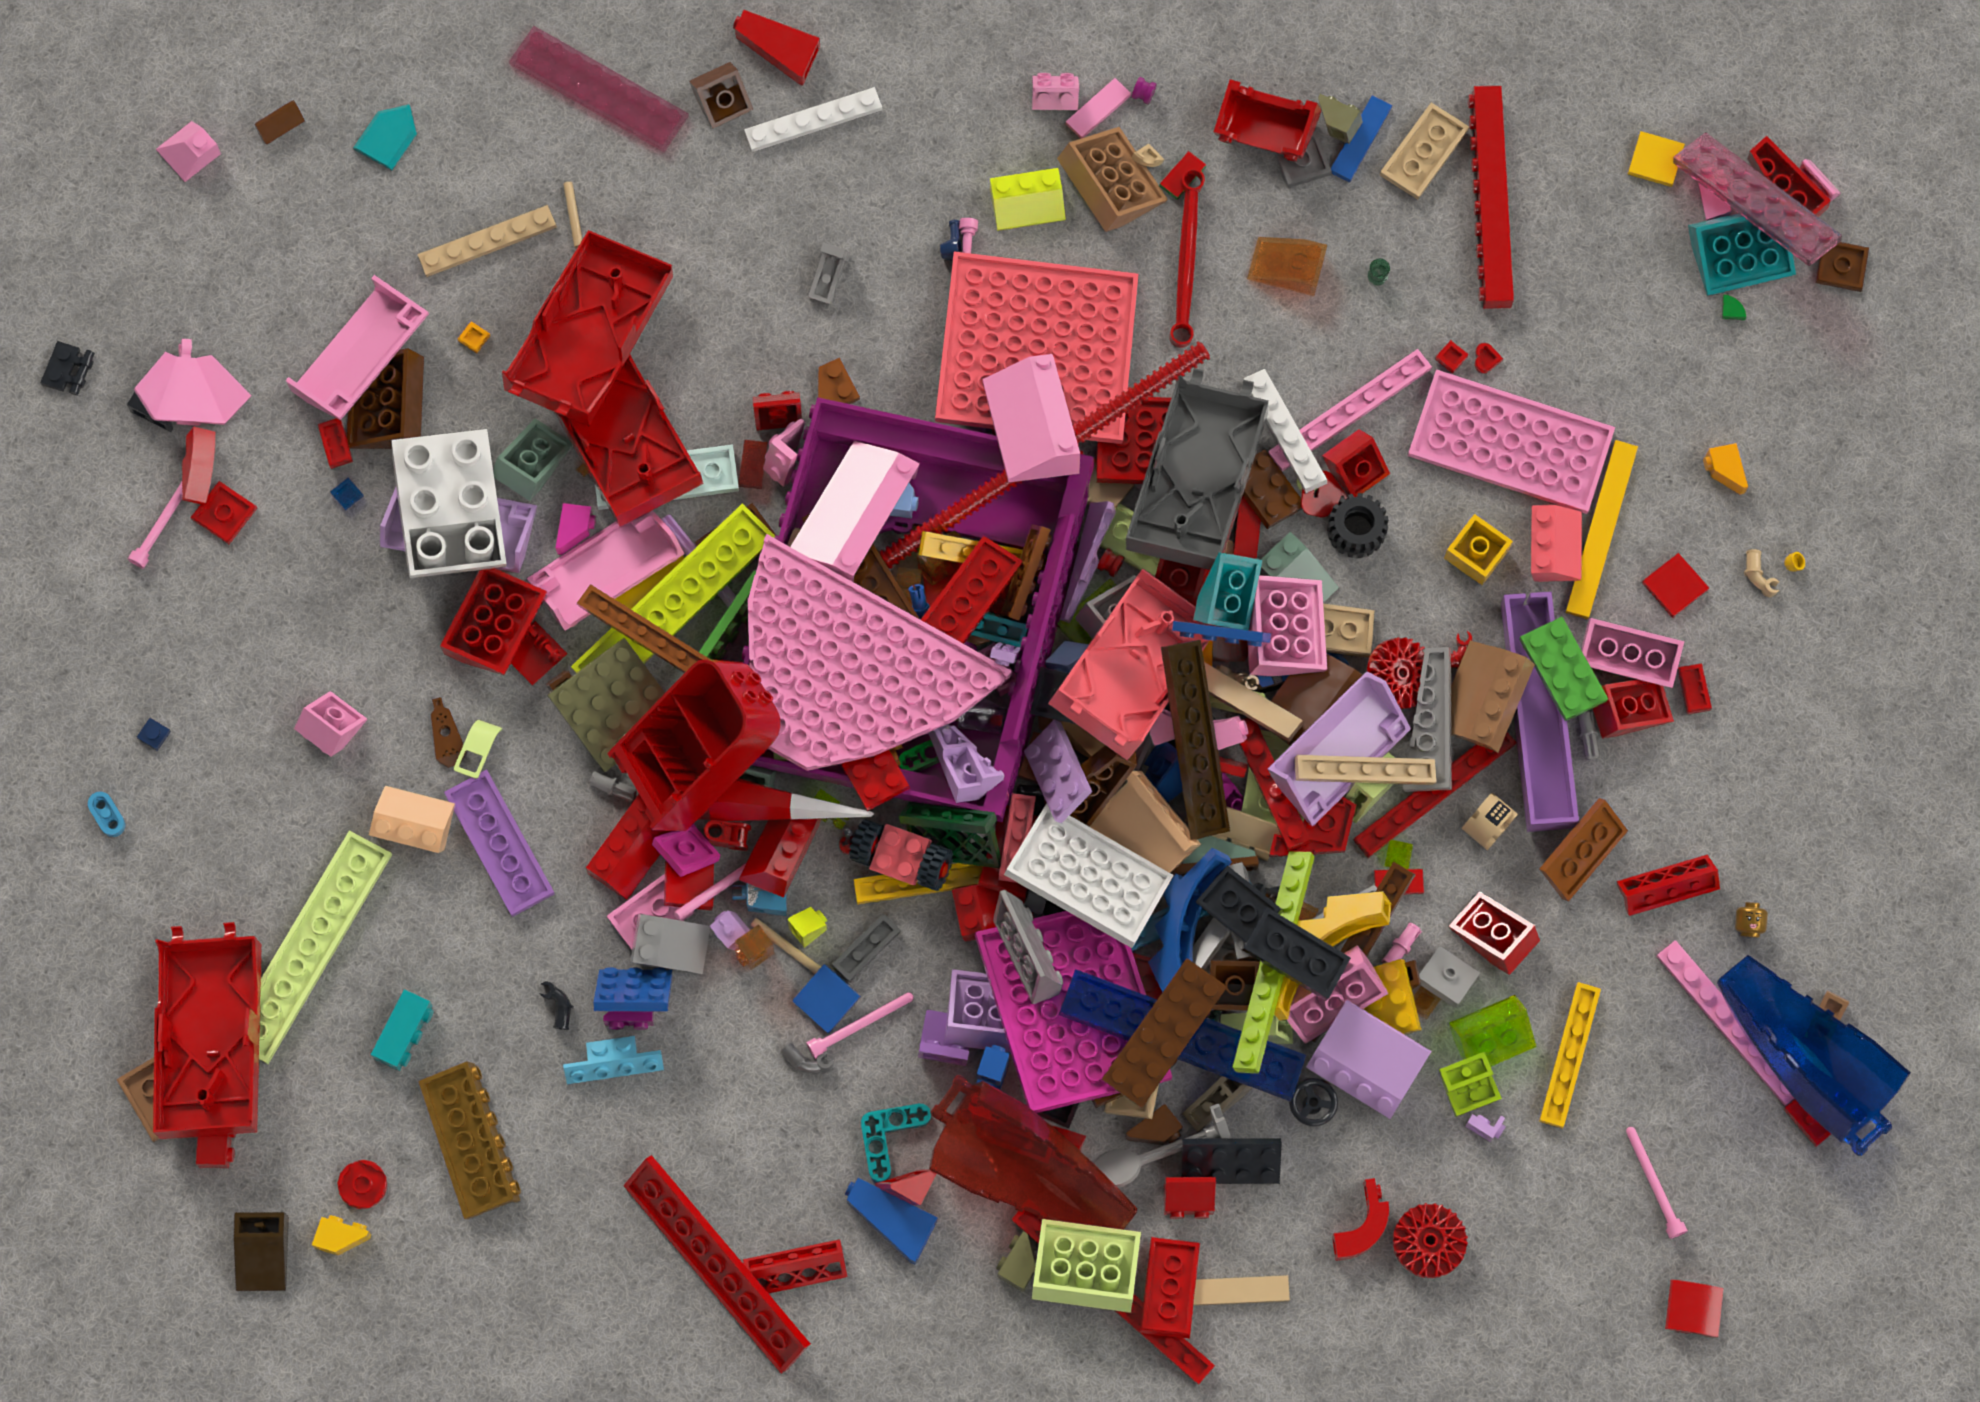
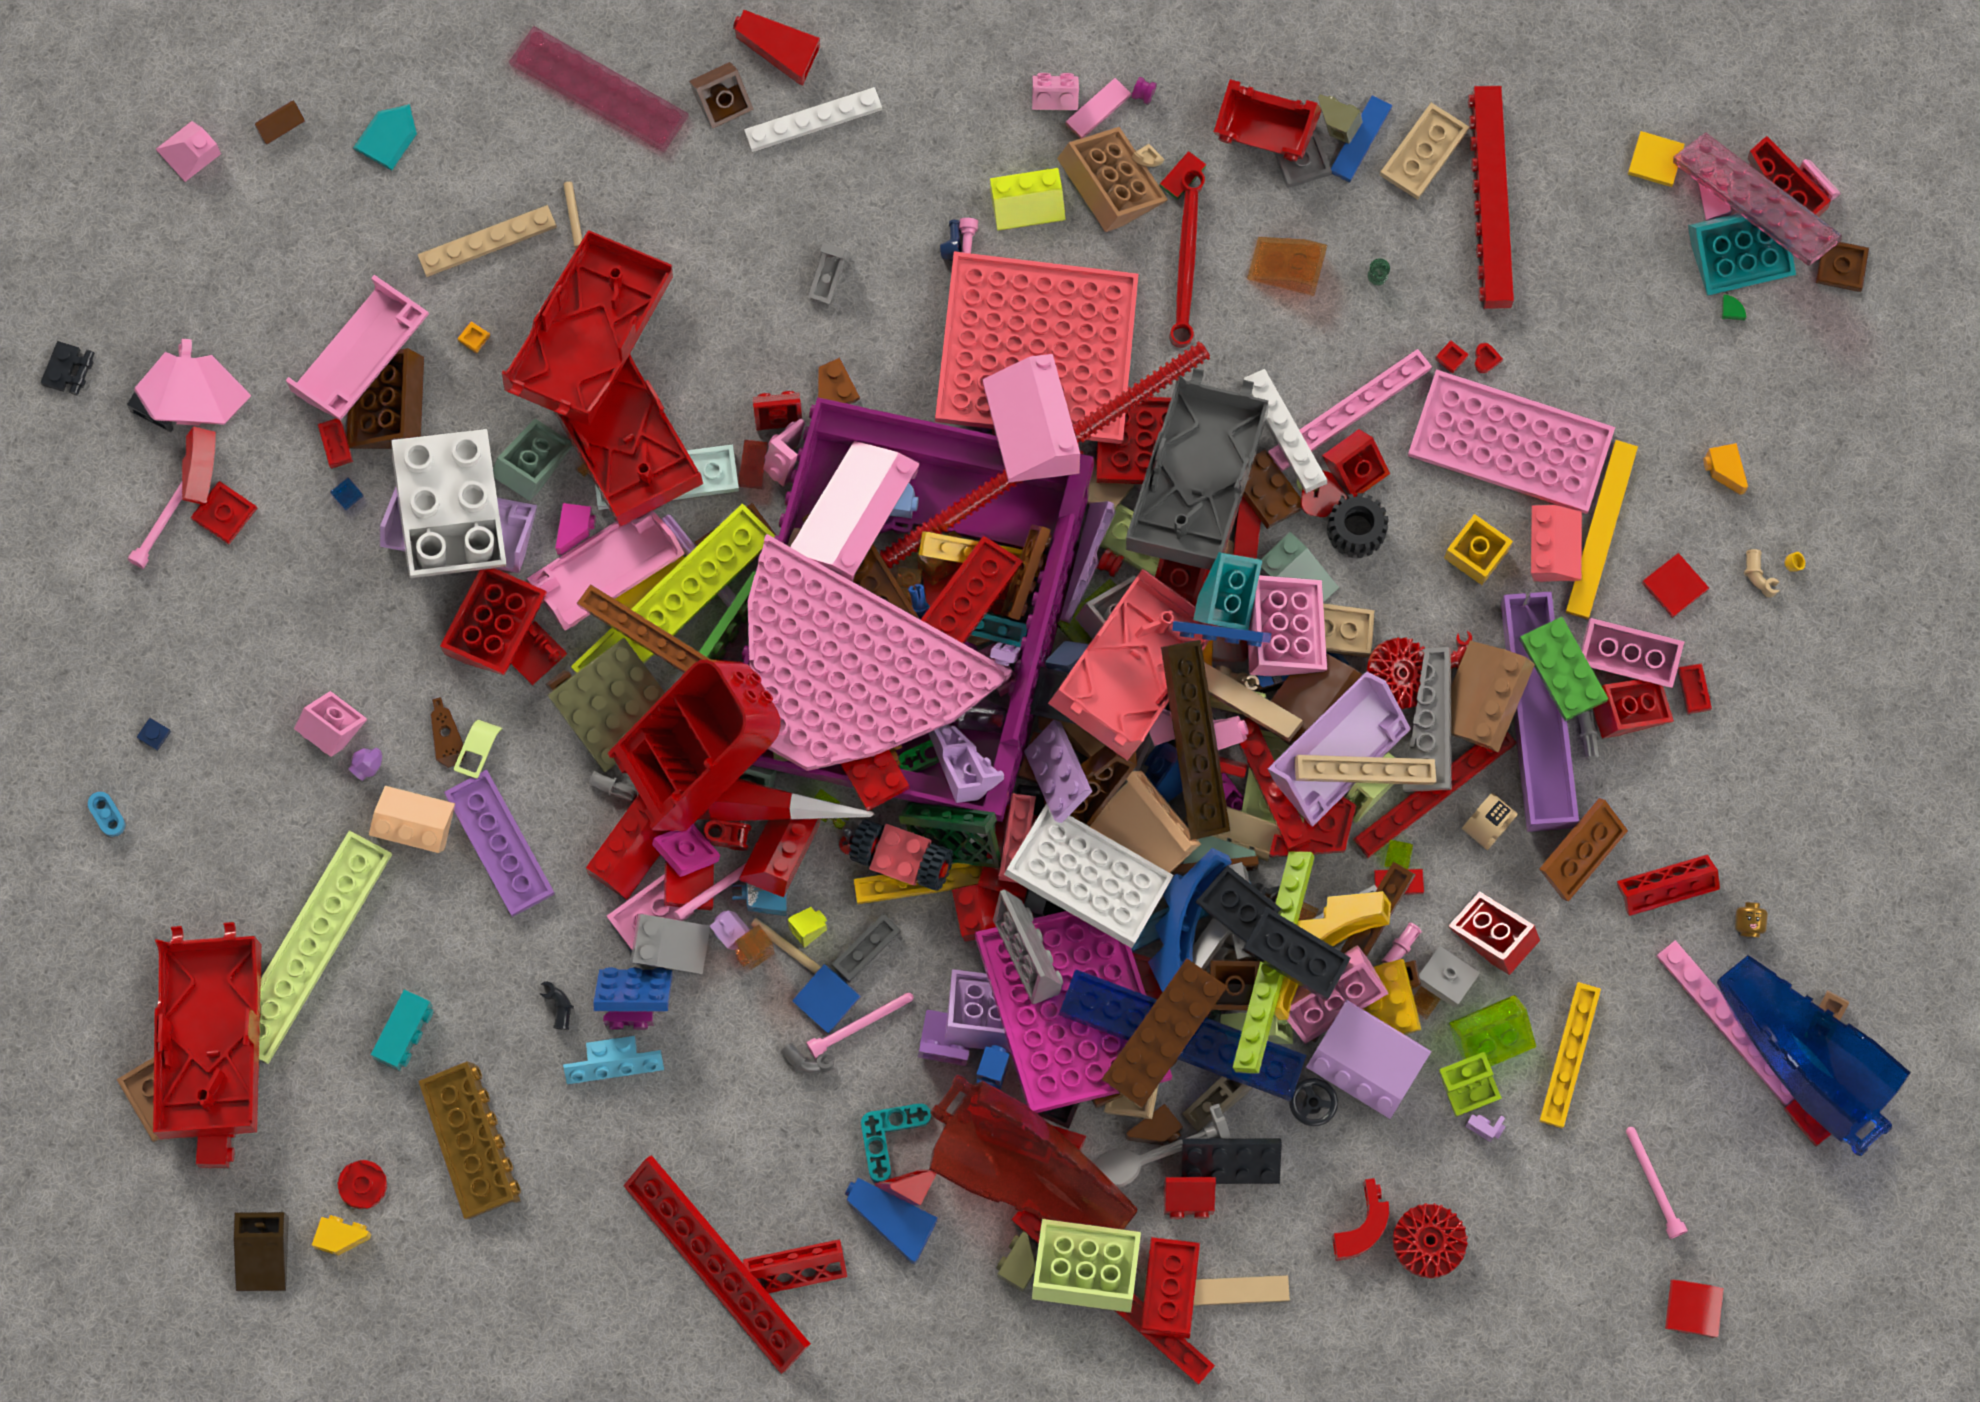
none -> medium lavender rock [348,747,382,781]

